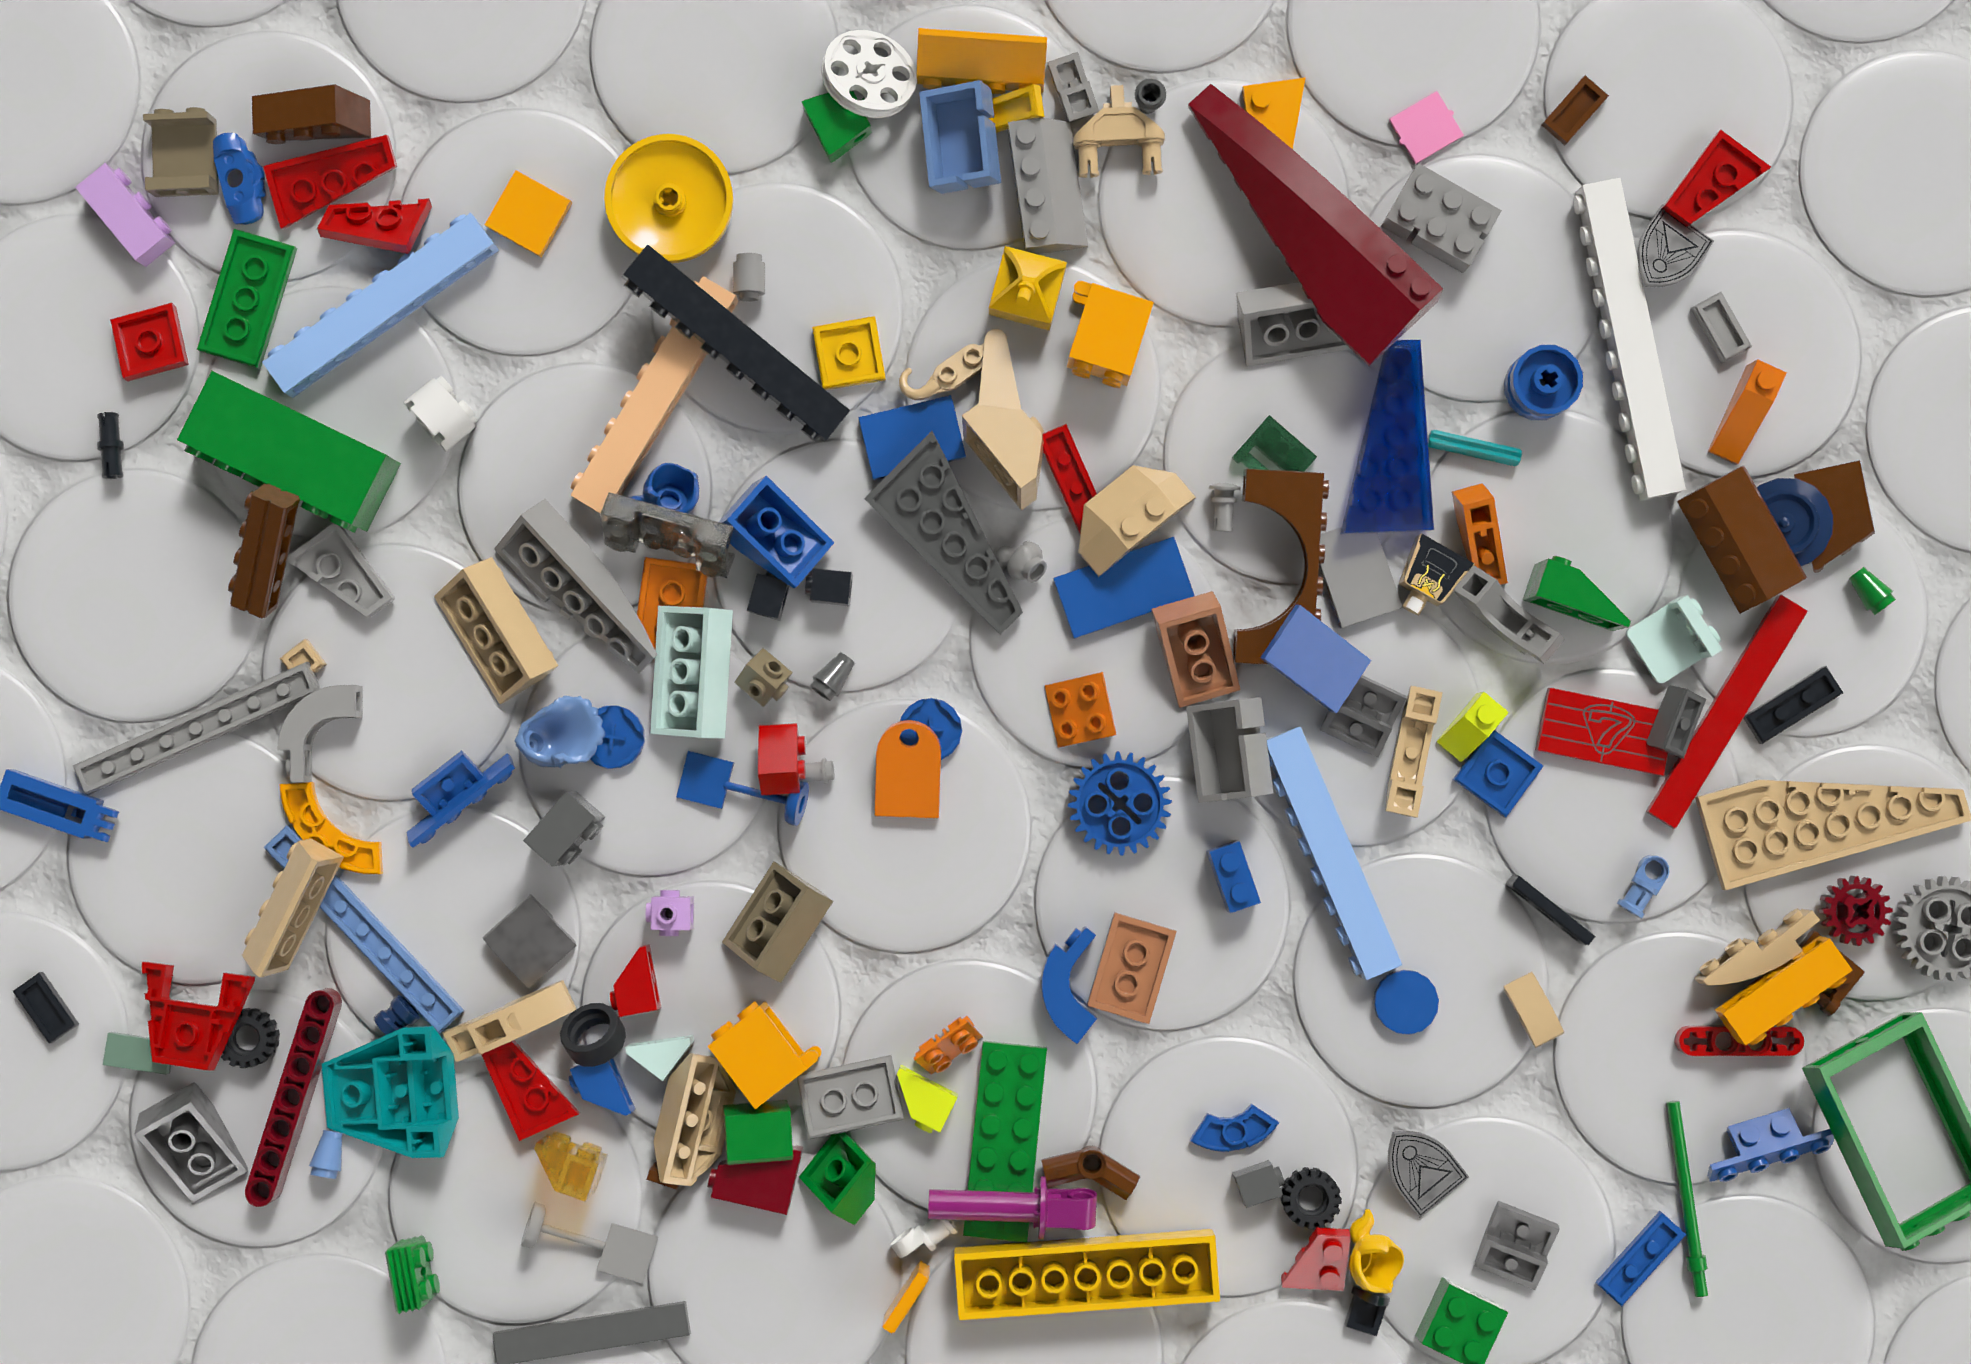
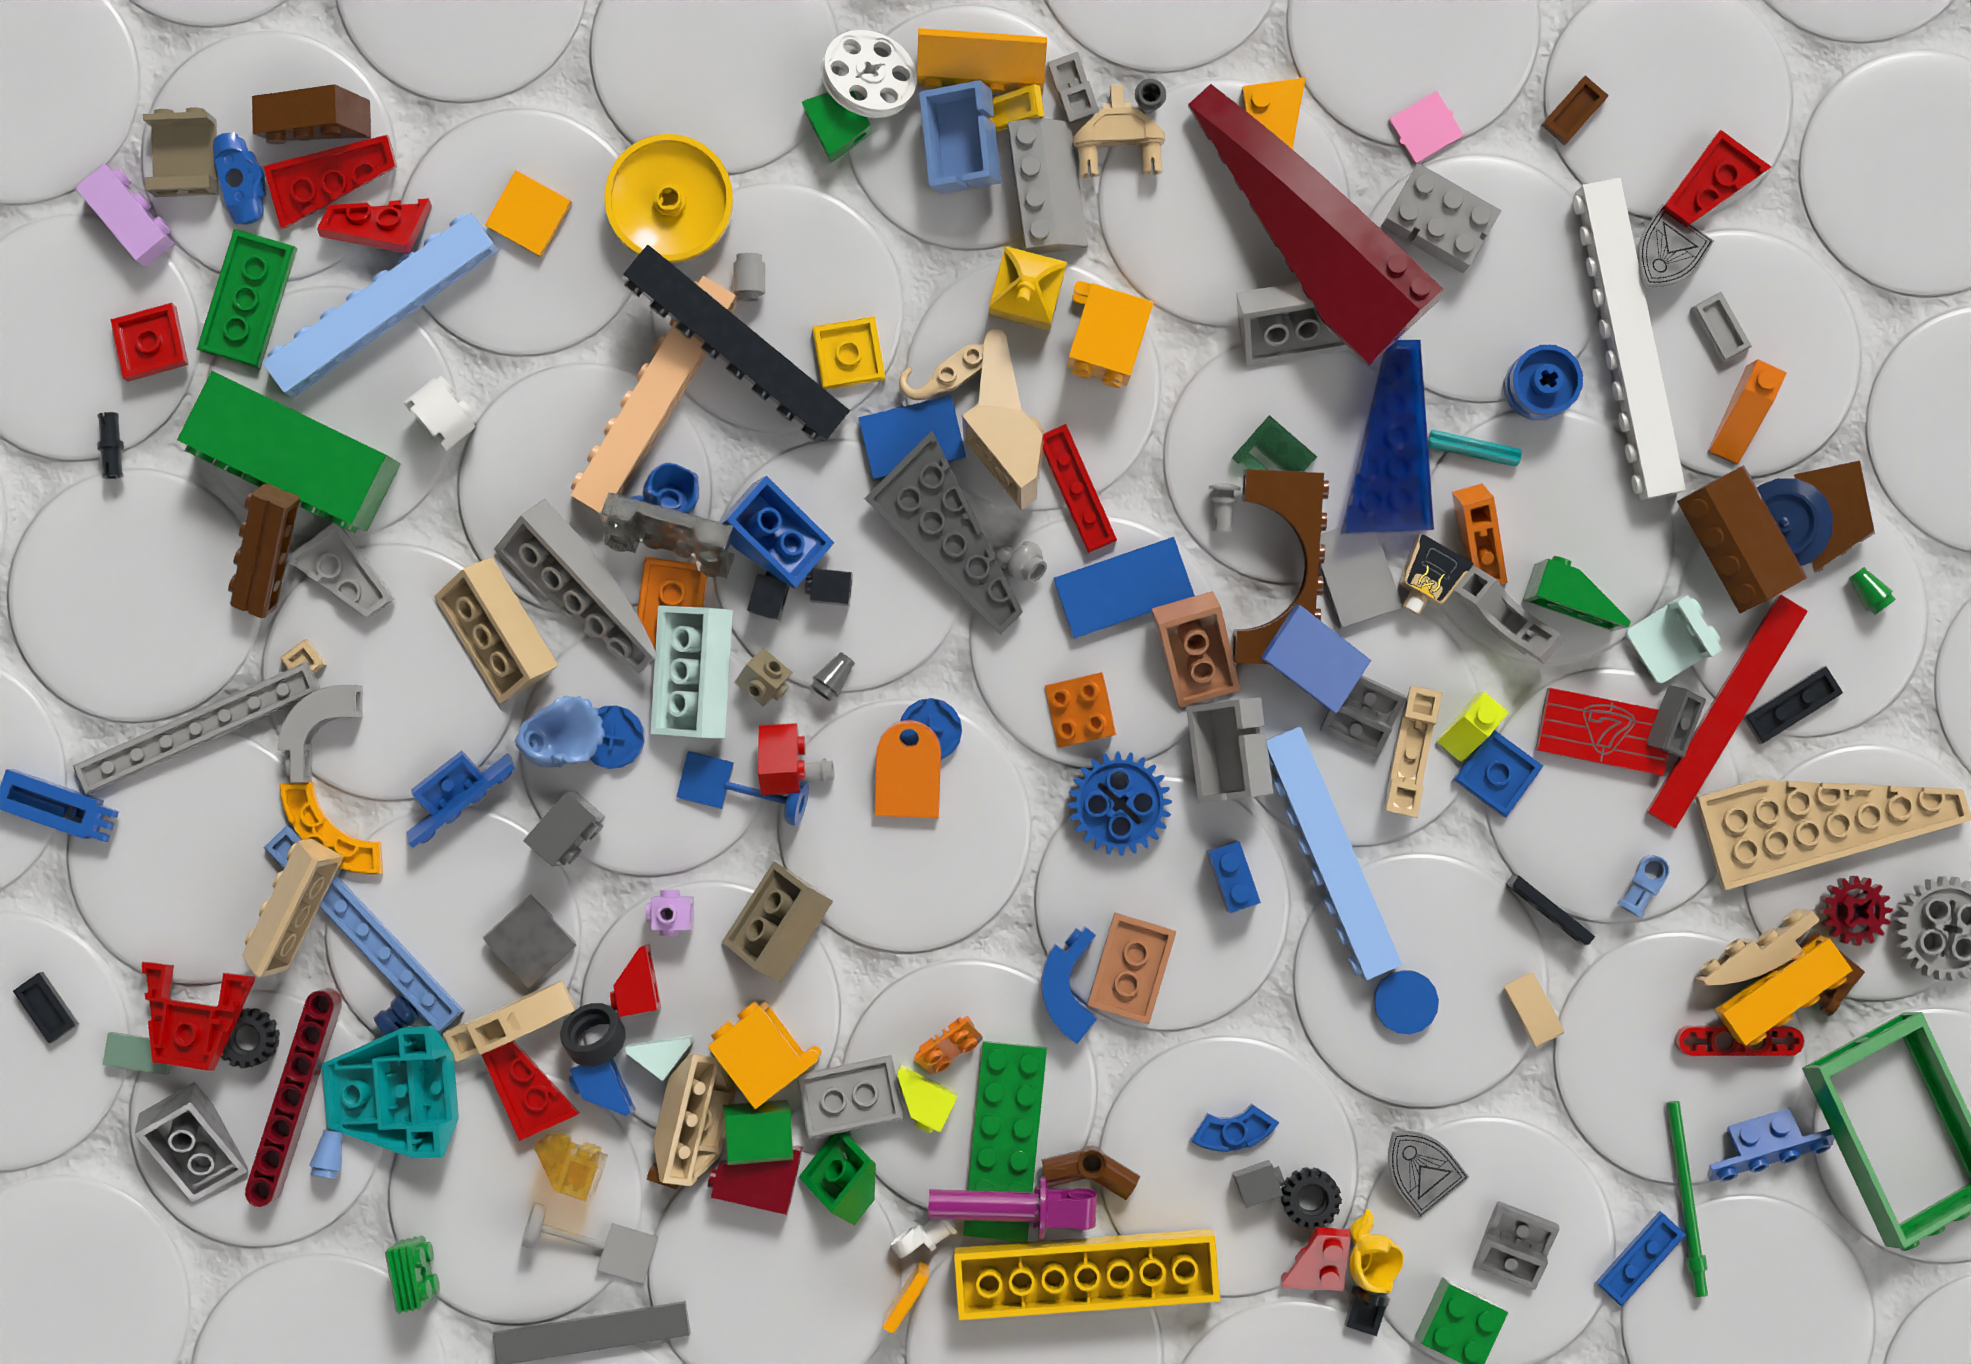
tan wedge [1078,465,1196,577] -> none

